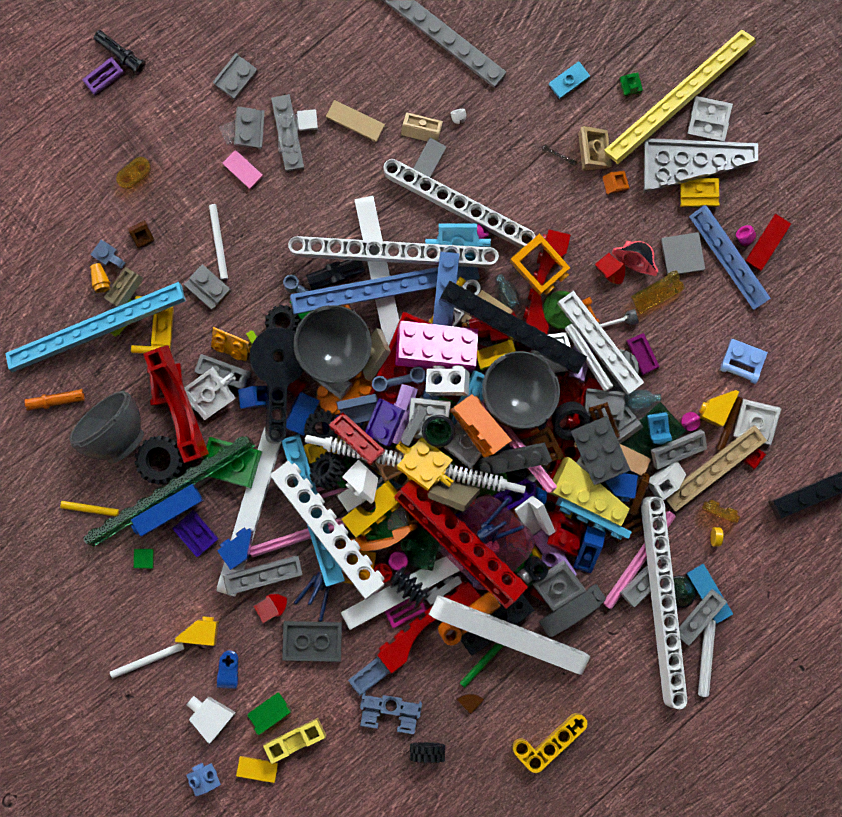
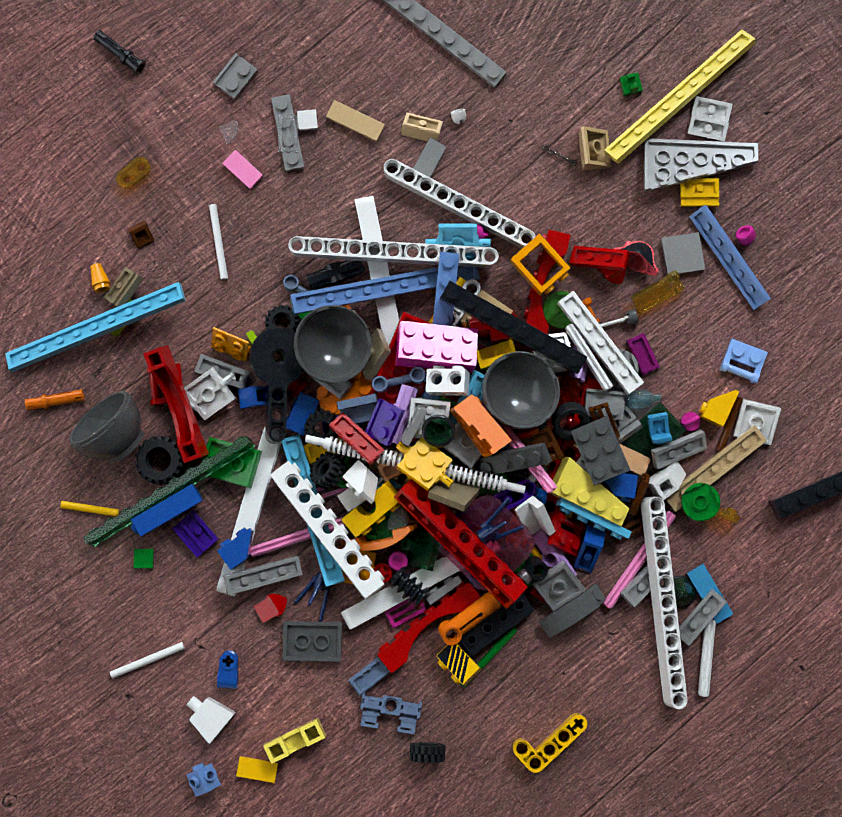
medium lavender tile [82,57,124,96] -> none
sand blue plate [91,240,126,269] -> none
yellow plate [131,296,174,353] -> none
yellow slope [175,616,219,646] -> none
light grey plate [184,264,231,310] -> none
light grey plate [234,107,265,149] -> none
green panel [247,692,292,735] -> none
white beam [429,595,590,675] -> none
reddish brown tile [457,694,484,714] -> none
clear light blue plant [496,274,520,308] -> none
medium azure plate [548,61,590,99] -> none
orange slope [603,171,630,194] -> none
yellow tile [710,527,723,547] -> none
red tile [742,448,766,470] -> none
red tile [745,213,791,272] -> none
none -> brick [436,644,482,686]
none -> red plate [569,246,630,271]
none -> green tile [681,483,721,522]

